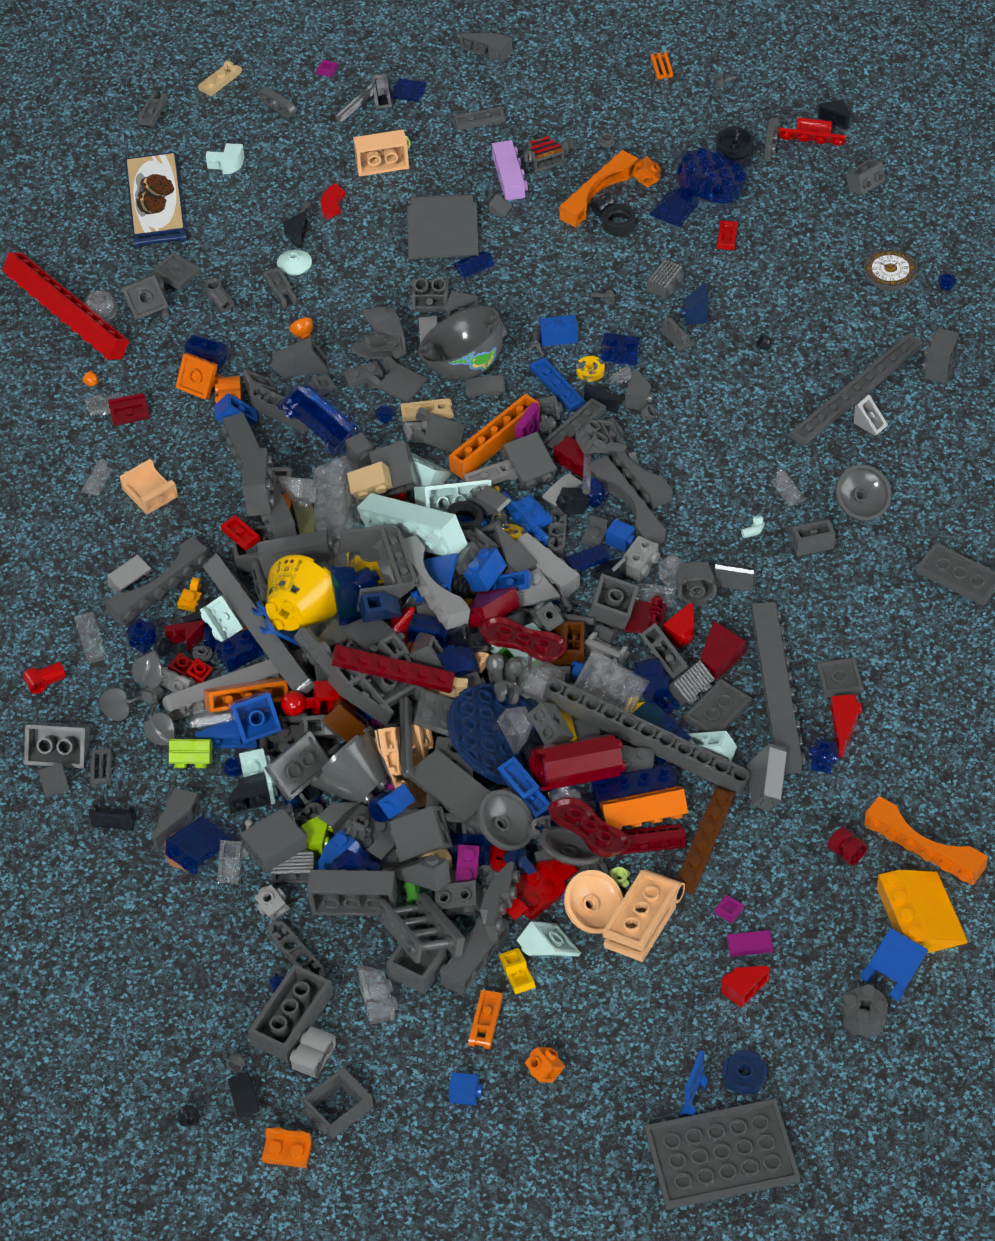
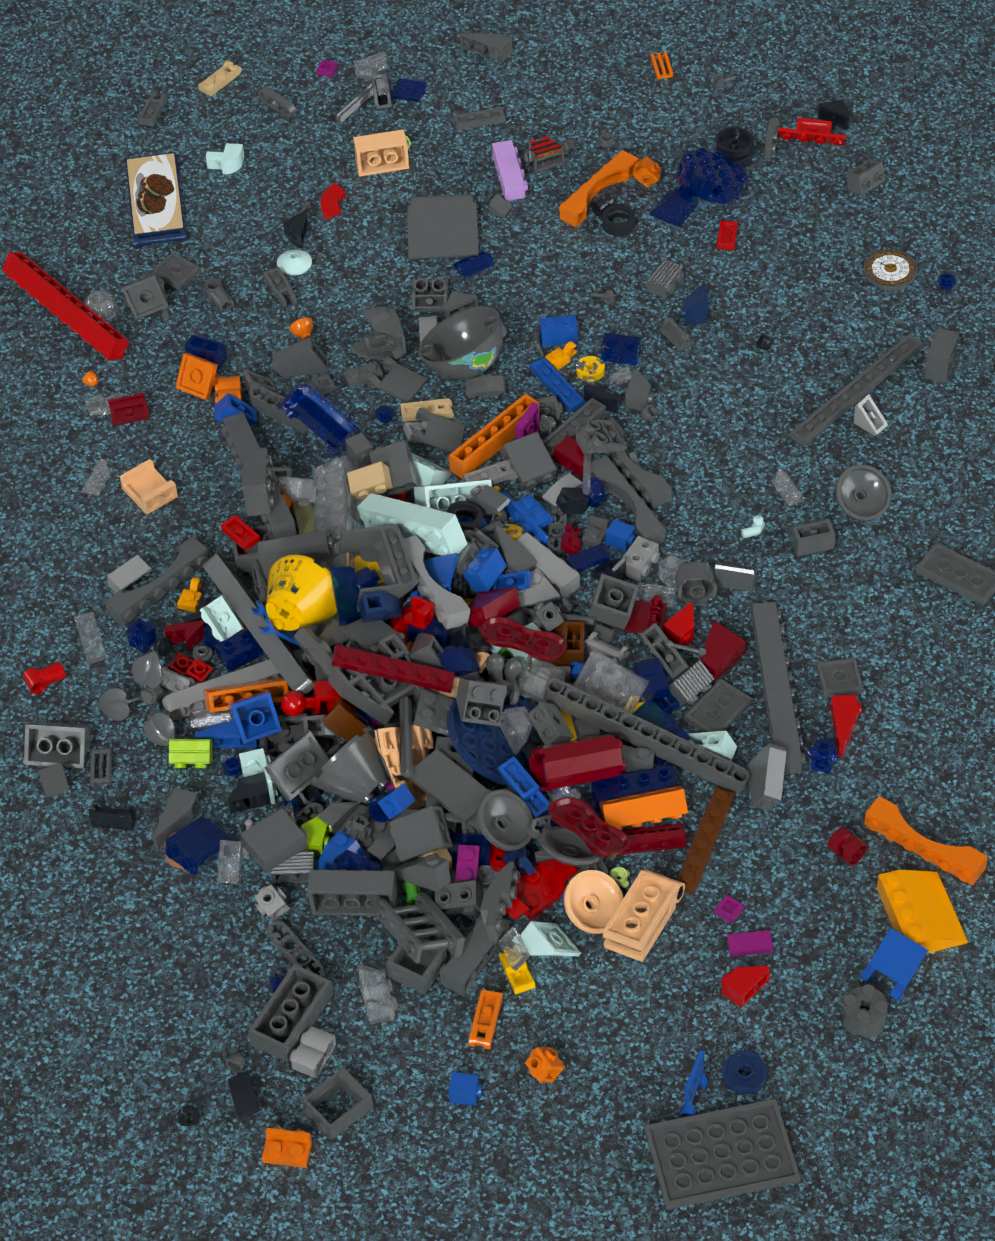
none -> clear slope [354,51,388,80]
none -> red panel [404,596,434,630]
none -> dark grey slope [456,677,507,726]
none -> clear plate [499,927,530,971]
none -> light orange plate [545,341,577,371]
none -> dark red plate [560,522,581,558]
none -> dark grey hinge [665,640,706,657]

